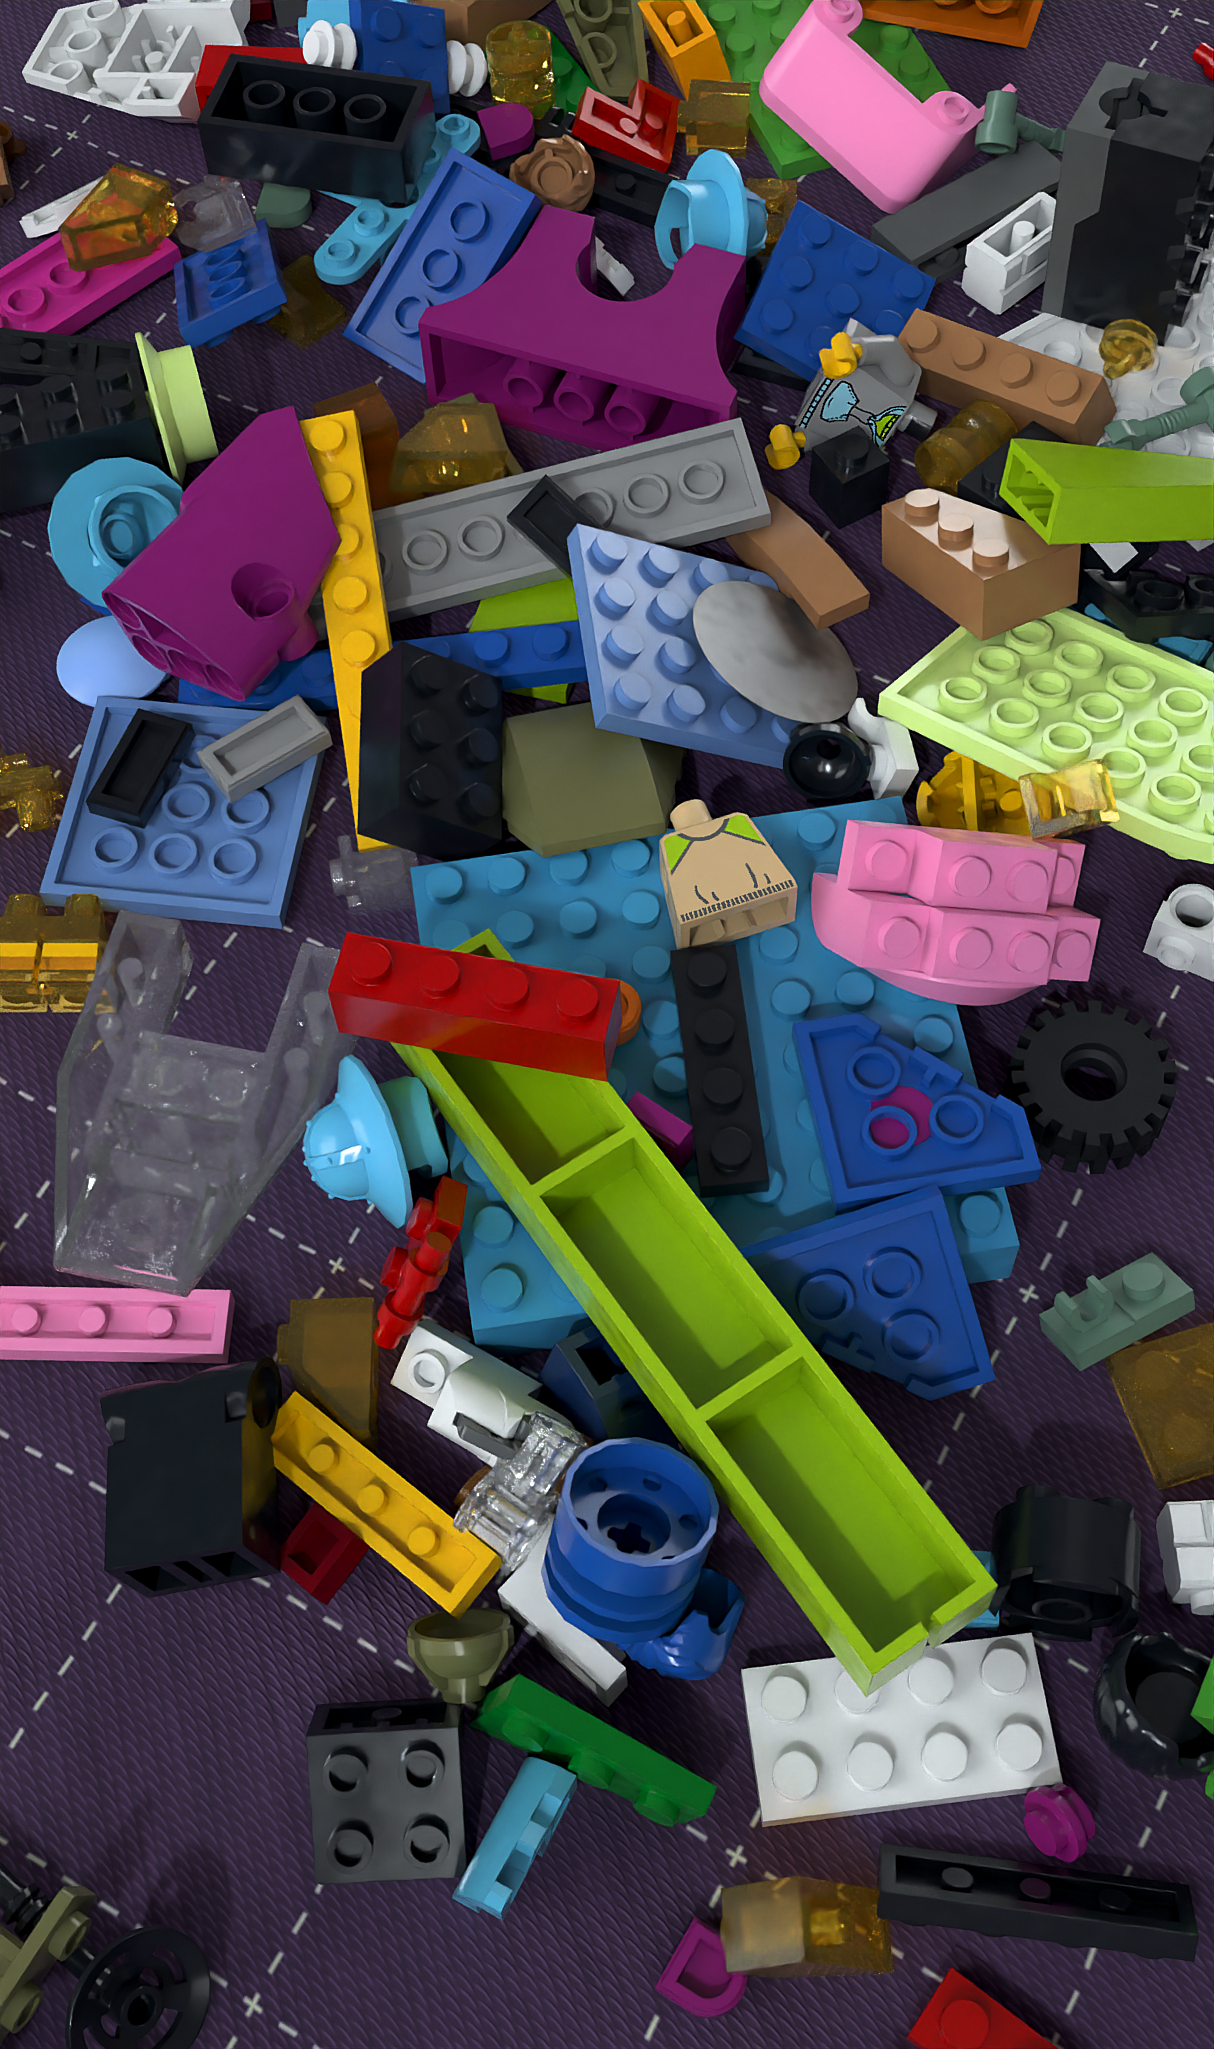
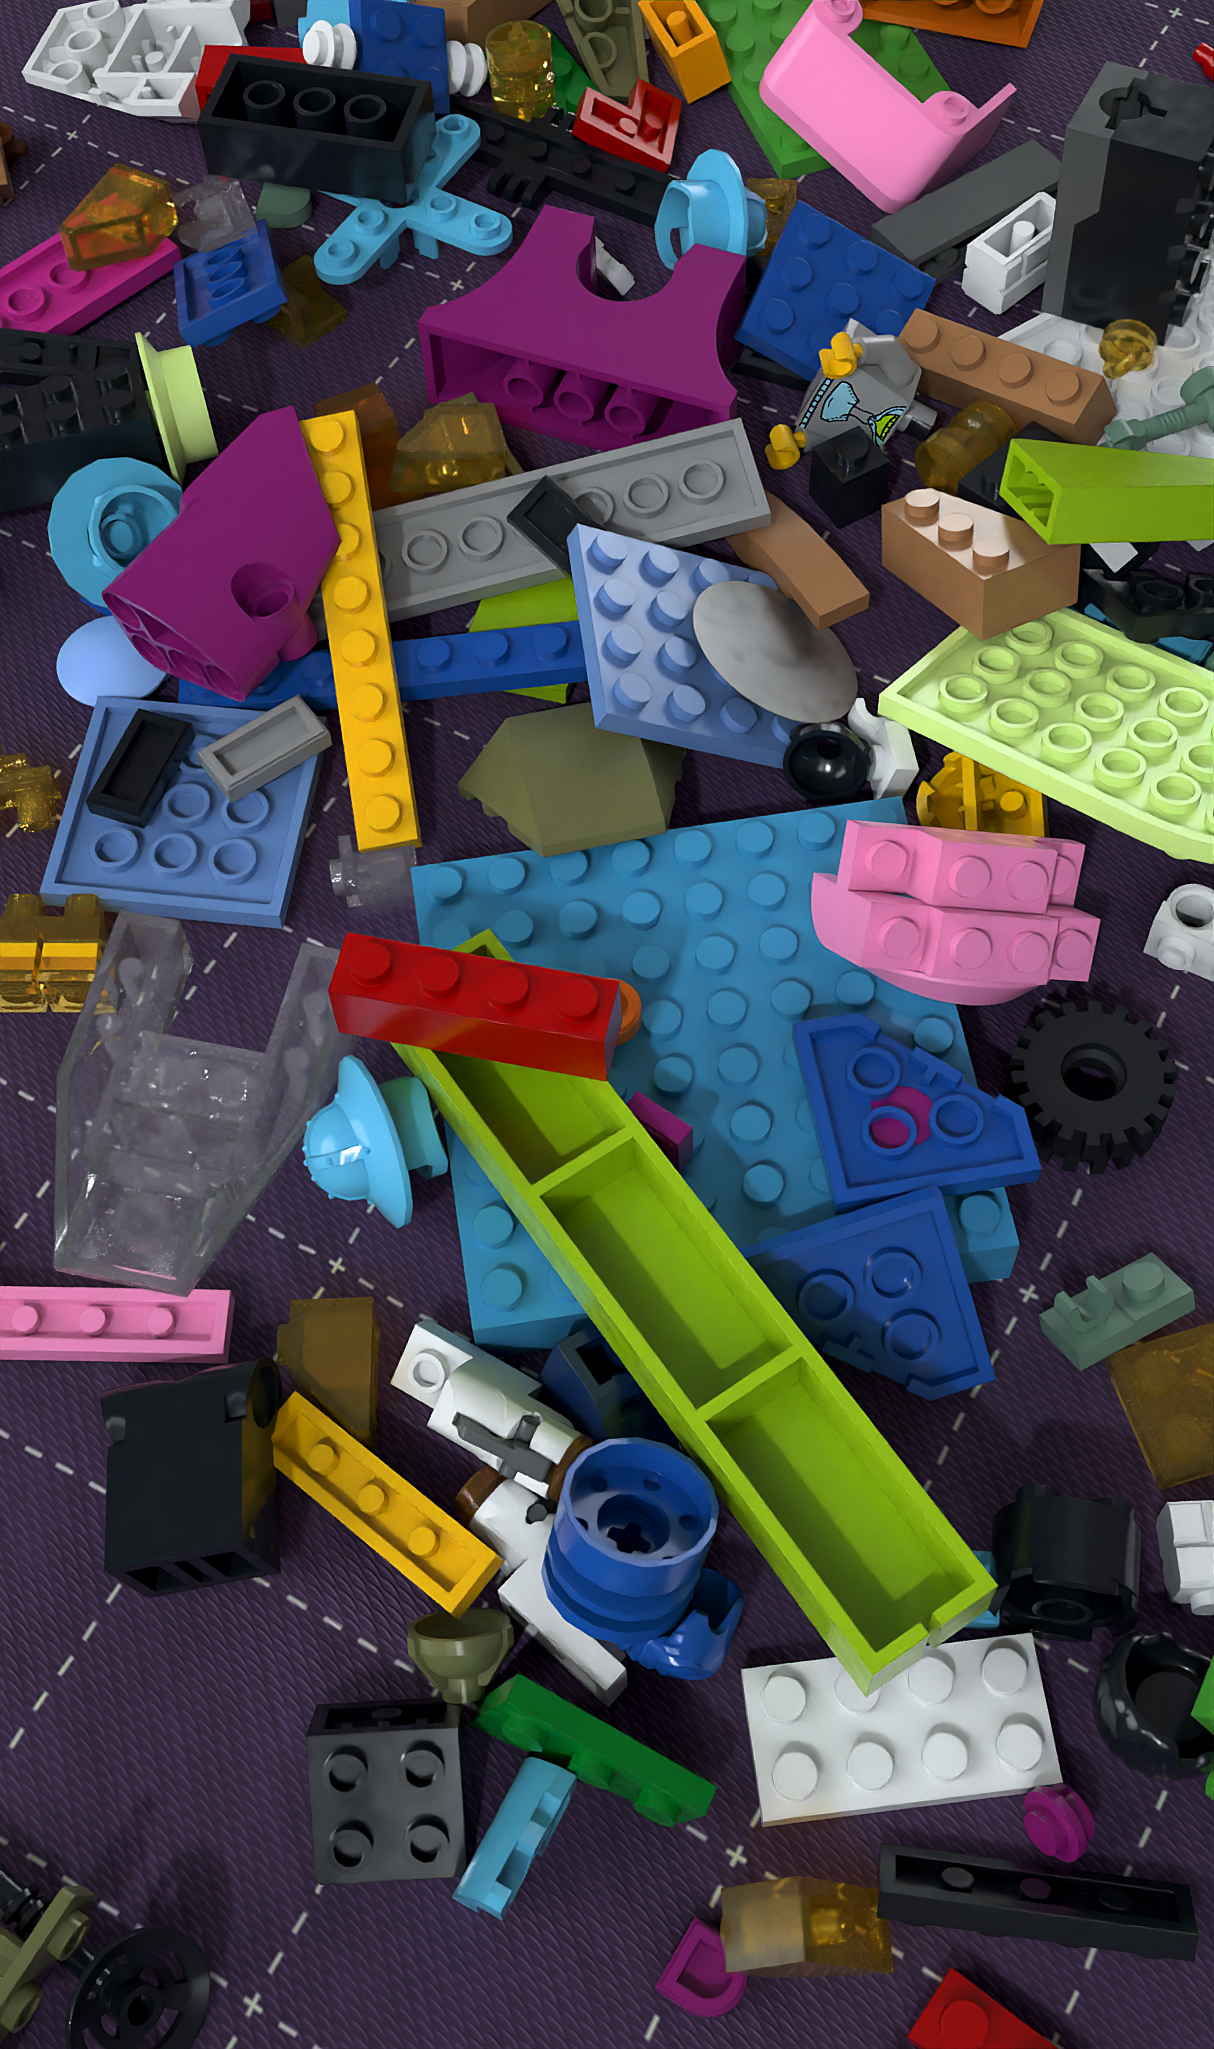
white tile [19,176,116,238] -> none
dark red plate [280,1502,370,1605] -> none
blue plate [342,147,542,387] -> none
black brick [357,641,502,862] -> none
red plate [373,1176,468,1350] -> none
clear connector [452,1411,590,1571] -> none
magenta tile [477,103,535,161] -> none
medium nougat hair [509,134,595,220] -> none
tan torso [659,799,798,950] -> none
black plate [670,944,769,1198] -> none
clear yellow brick [677,79,751,158] -> none
sand green brick [974,90,1066,157] -> none
clear yellow panel [1018,759,1120,839] -> none

